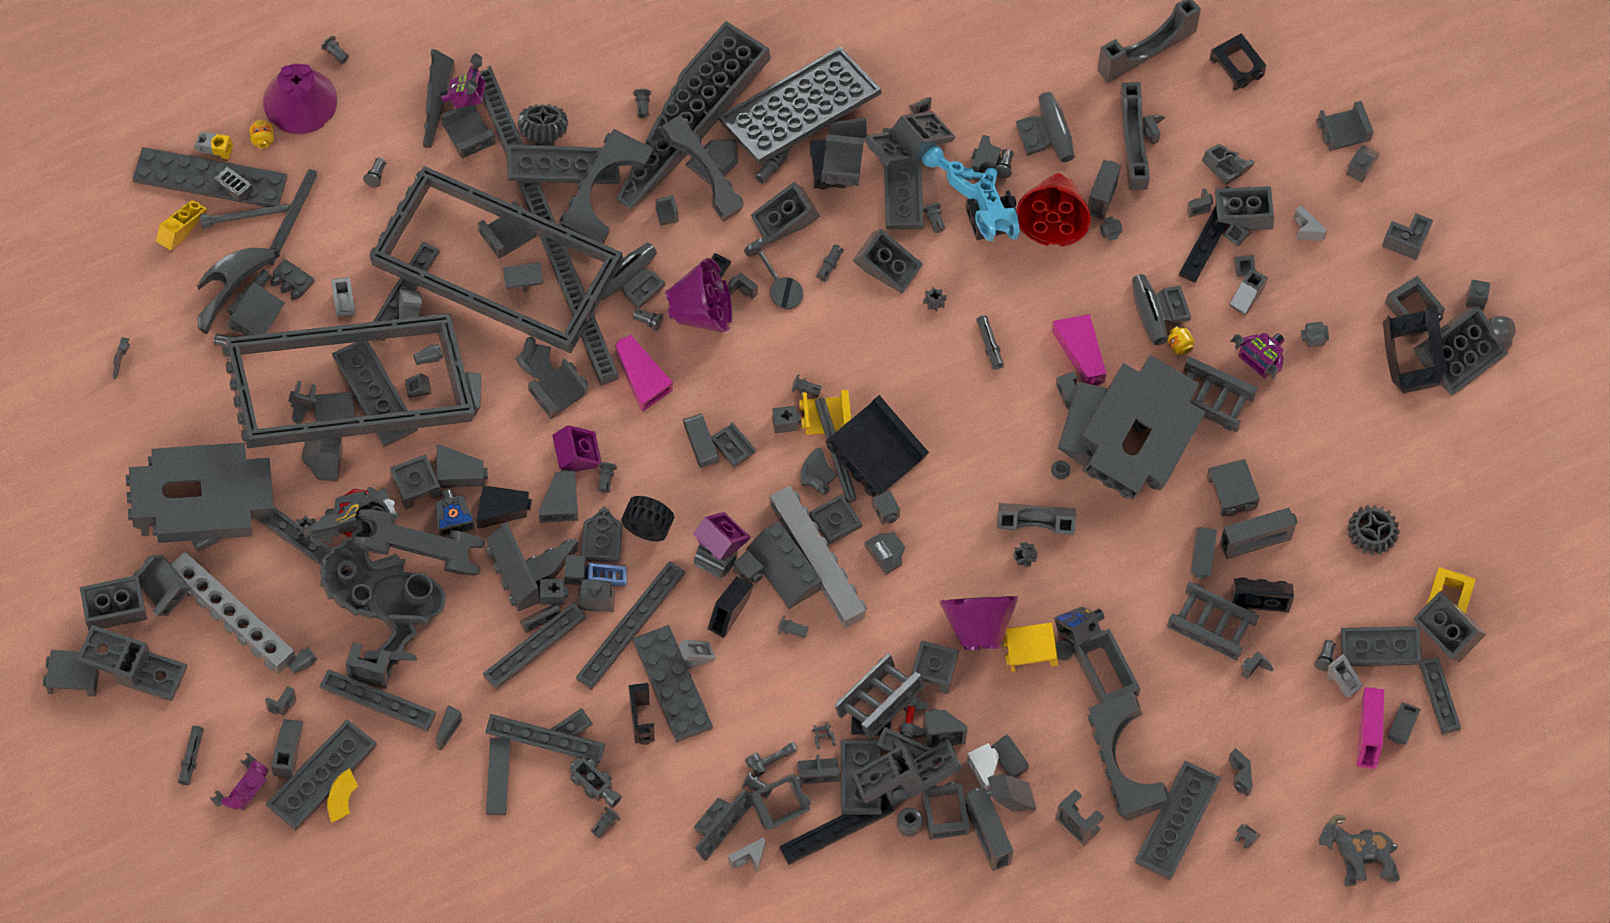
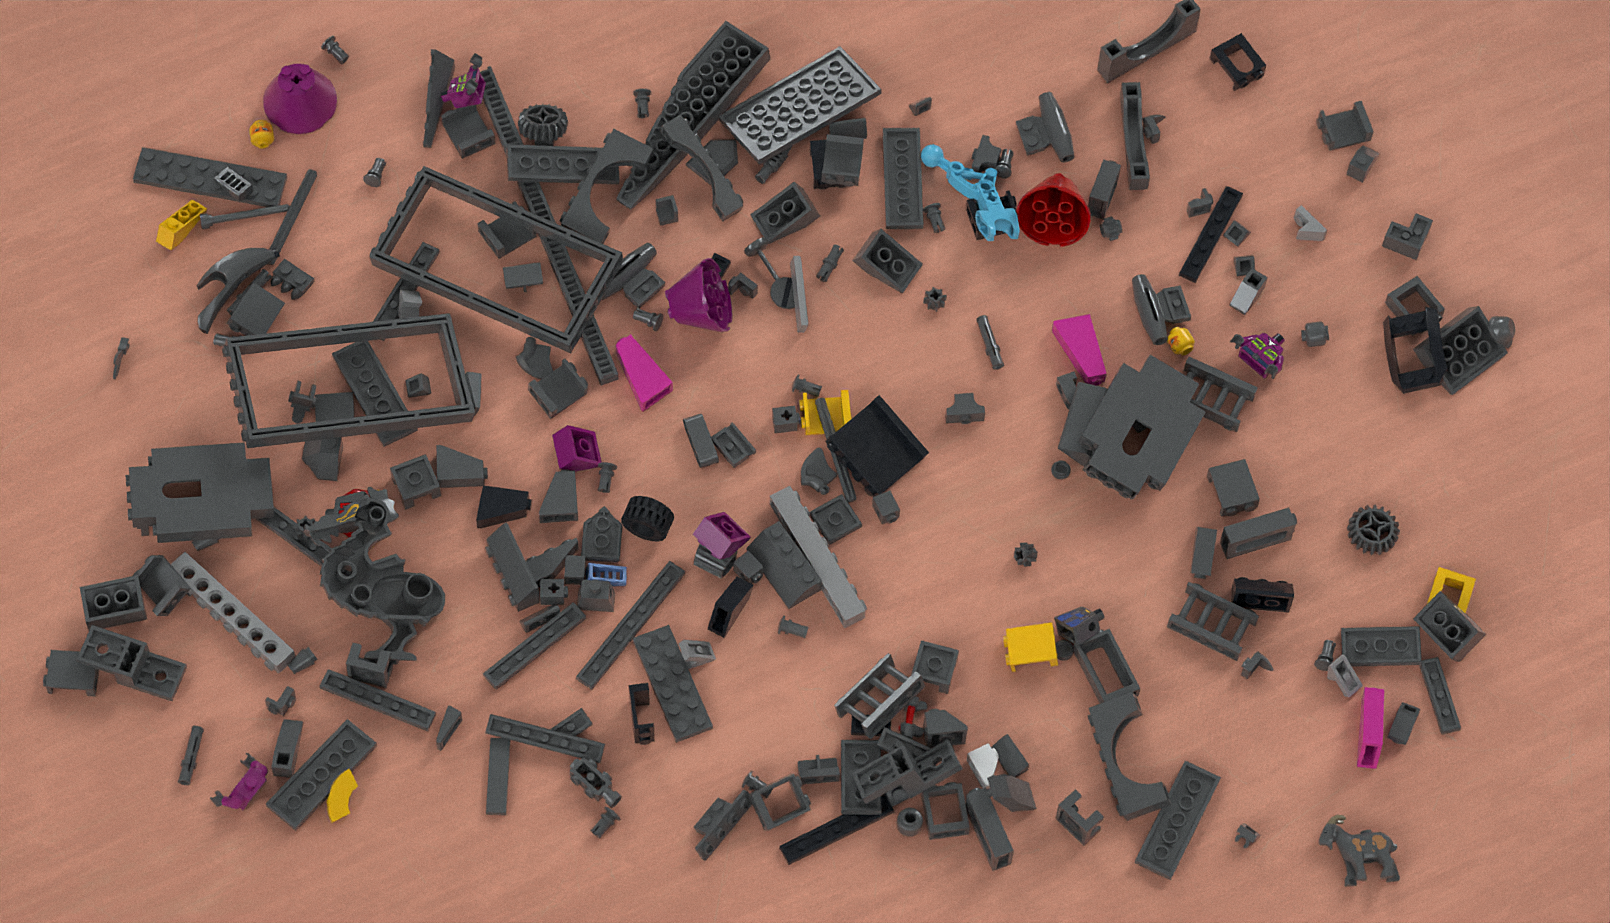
leg [194,132,234,160] -> none
light grey slope [331,277,355,317] -> none
dark grey piece [353,510,485,575] -> none
dark grey cone [413,344,443,365] -> none
torso [436,489,475,537] -> none
light grey slope [728,837,765,872] -> none
dark grey brick [744,742,797,776] -> none
dark grey piece [812,722,836,750] -> none
dark grey bracket [864,111,955,166] -> none
dark grey slope [864,532,905,575] -> none
magenta cone [940,596,1018,650] -> none
dark grey arch [997,503,1076,535] -> none
dark grey slope [1202,144,1255,184] -> none
dark grey slope [1215,186,1274,230] -> none
dark grey slope [1228,748,1252,797] -> none
dark grey brick [1466,279,1490,309] -> none
none -> light grey tile [790,256,808,333]
none -> dark grey brick [945,393,985,424]

